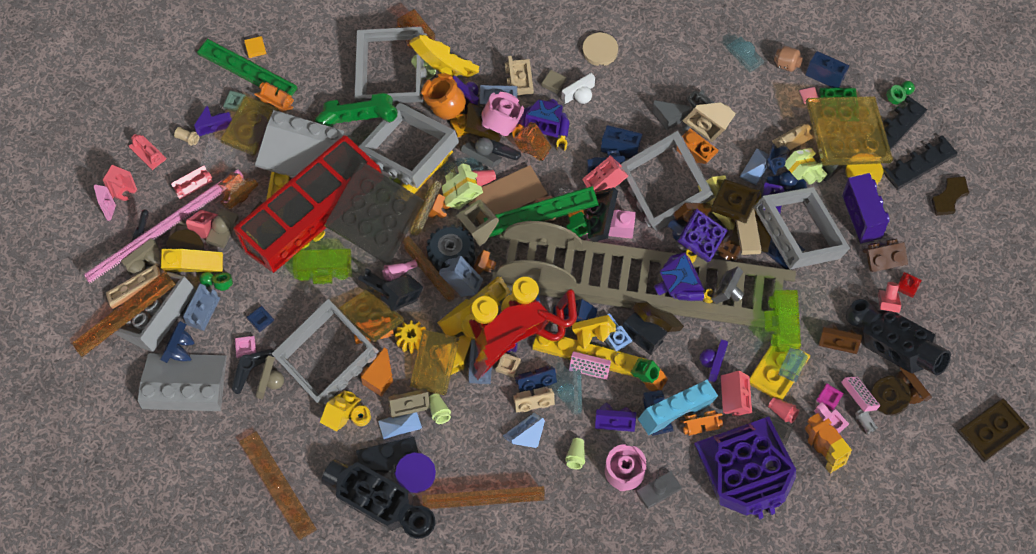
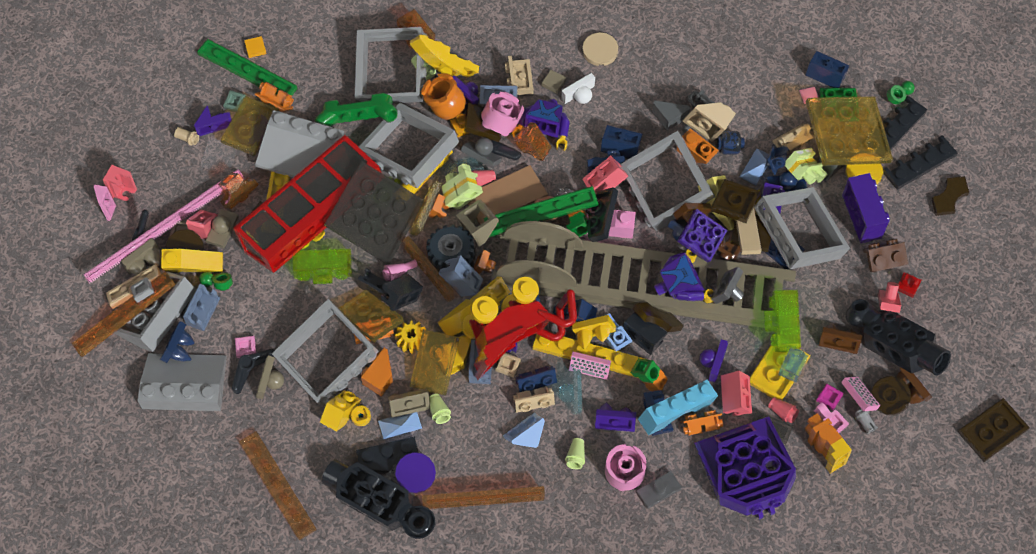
coral hinge [129,134,167,170] -> none
coral hinge [171,165,213,199] -> none
dark blue tile [246,305,274,332] -> none
clear light blue tile [727,37,764,73] -> none
nougat head [774,46,803,72] -> none
none -> light grey tile [130,277,154,303]
none -> dark blue head [717,131,745,155]

